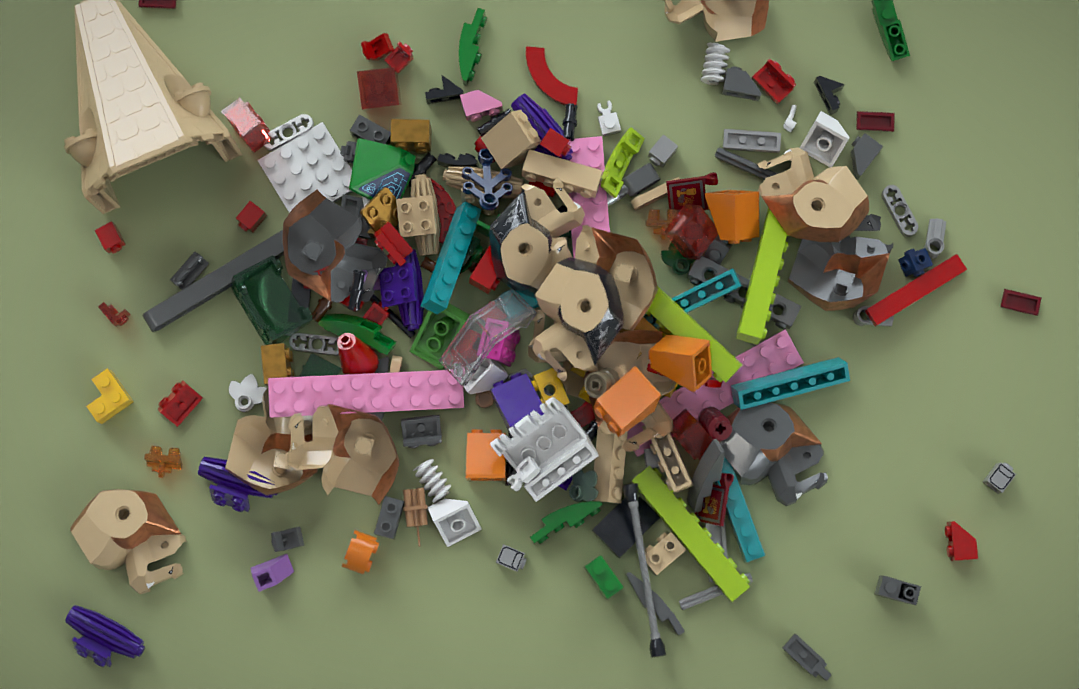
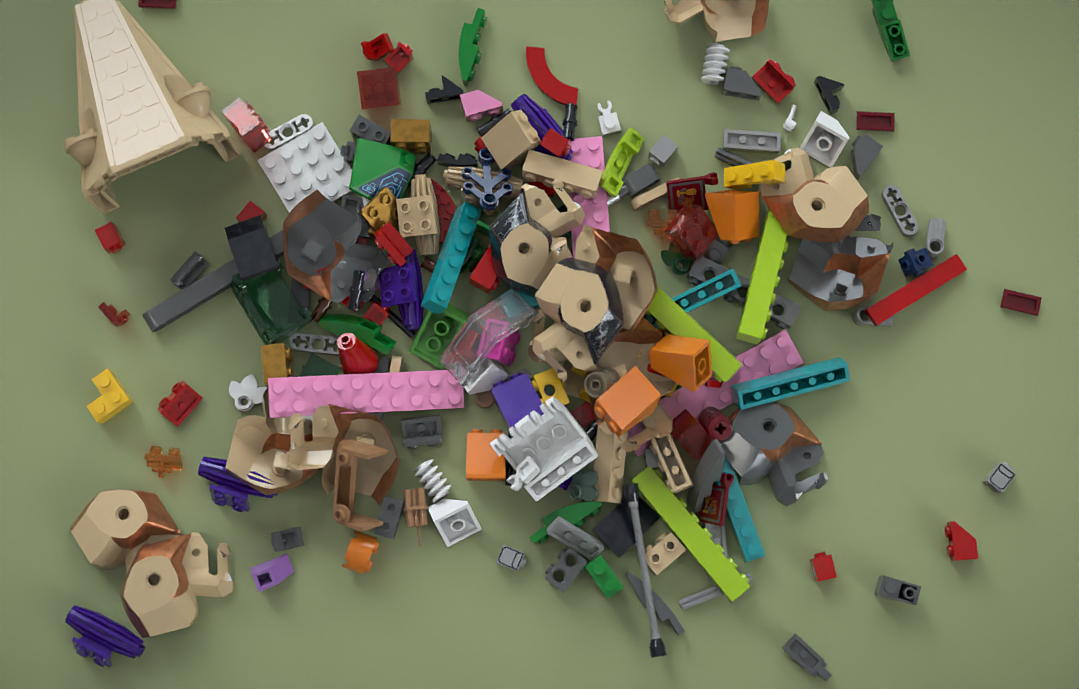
none -> tan piece [120,532,234,638]
none -> black slope [225,215,279,281]
none -> medium nougat windscreen [333,438,388,532]
none -> dark grey brick [545,547,588,593]
none -> light grey plate [547,516,605,561]
none -> yellow arch [724,160,786,190]
none -> red brick [810,552,837,582]

